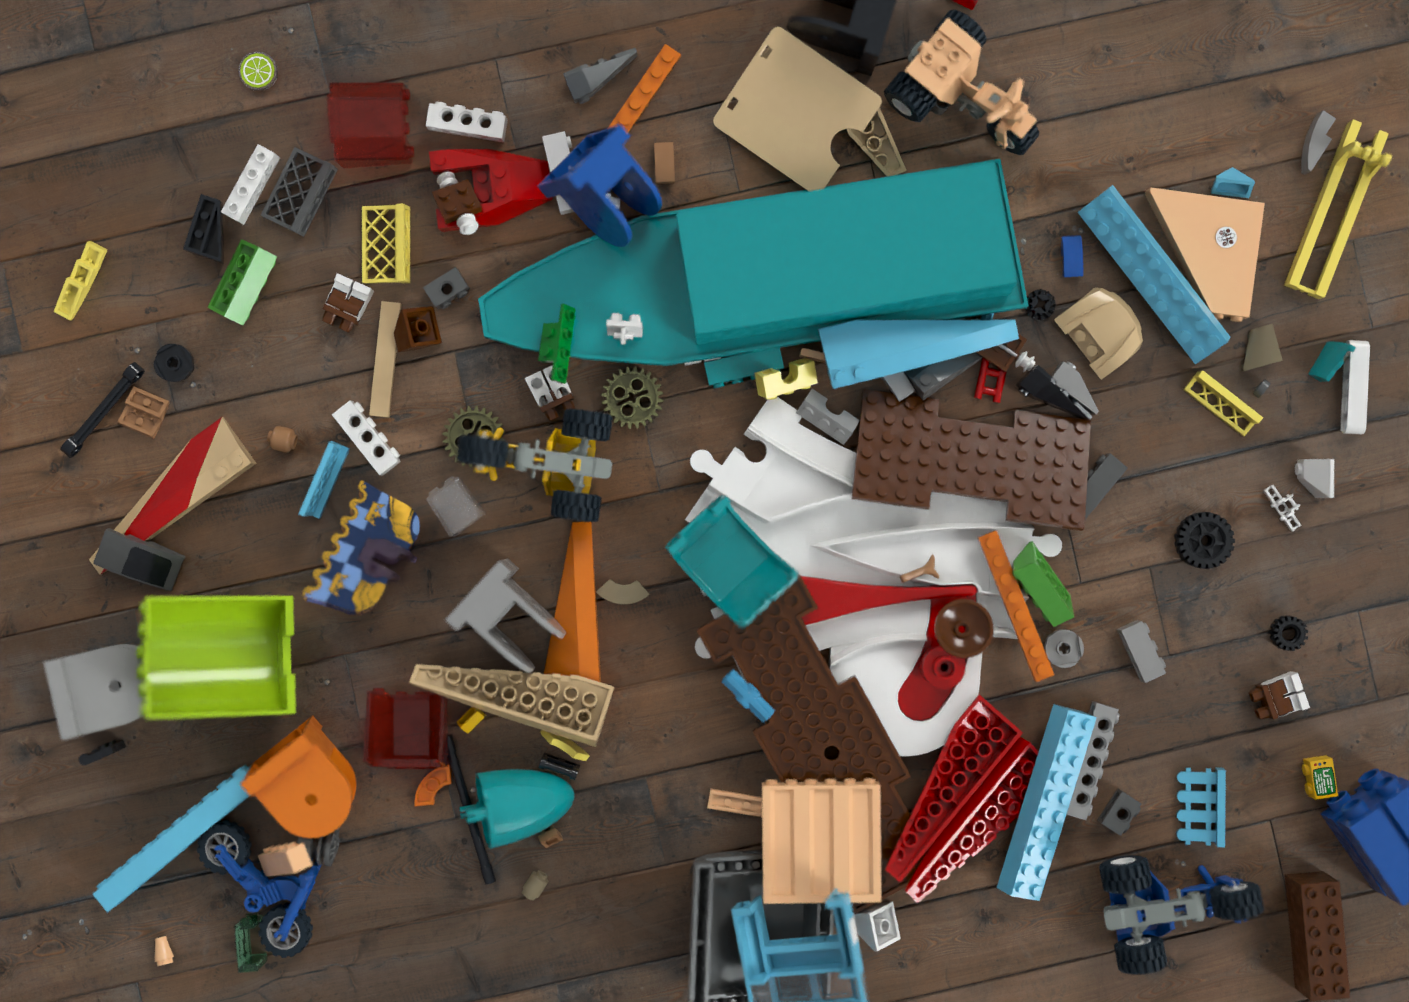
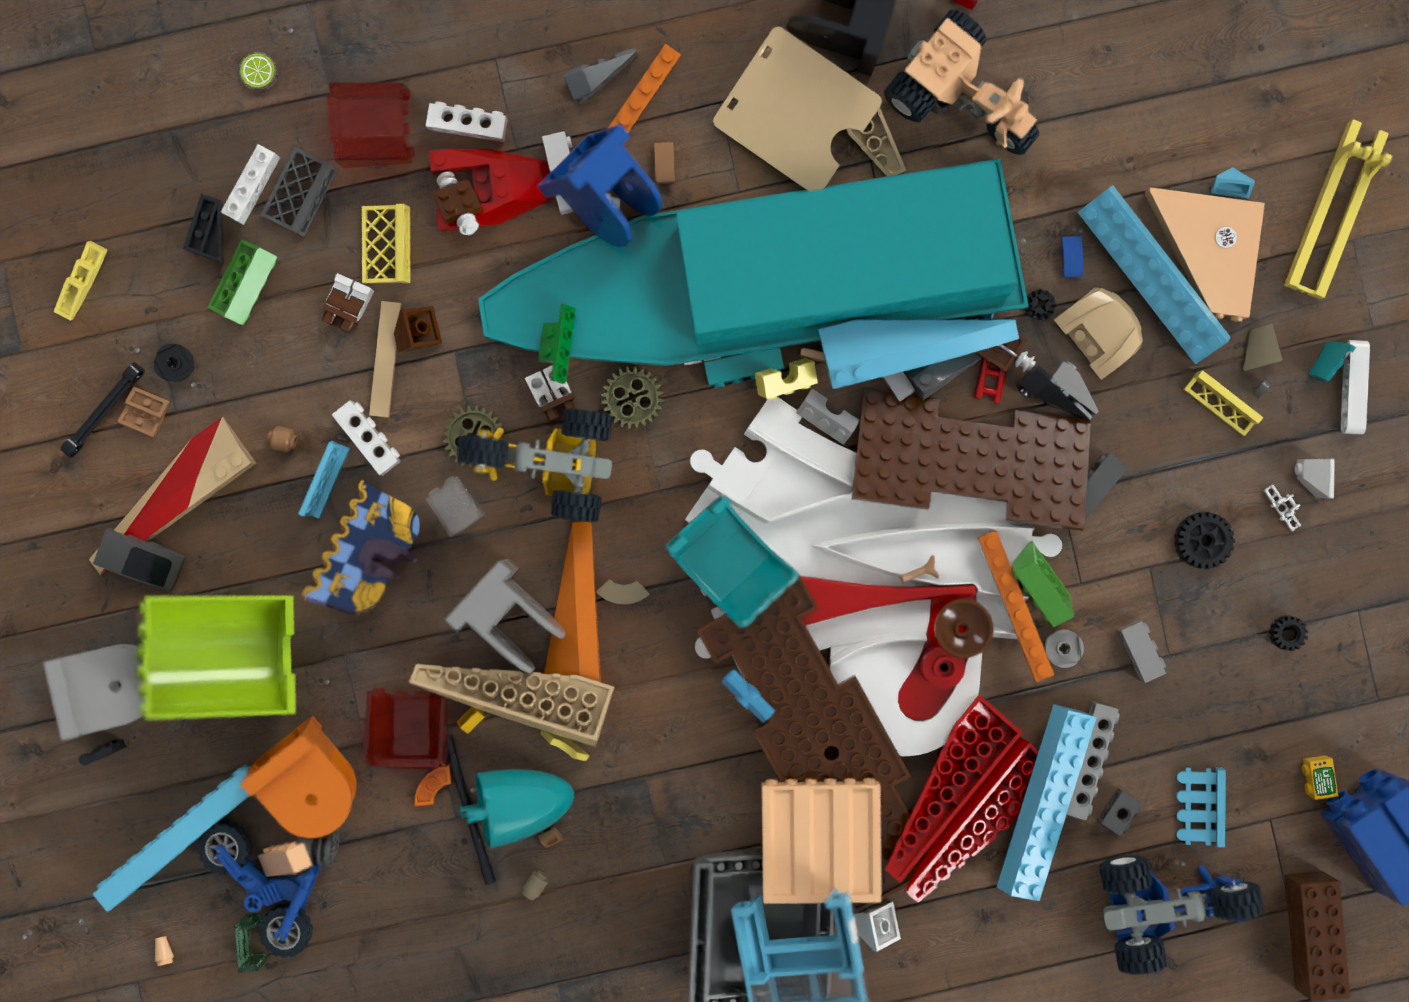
dark grey brick [423,267,470,310] -> none
black plate [538,753,580,780] -> none
white hips [606,313,643,345] -> none
light nougat tile [707,788,762,817] -> none
hips [1248,671,1310,720] -> none
light grey slope [1301,110,1336,175] -> none

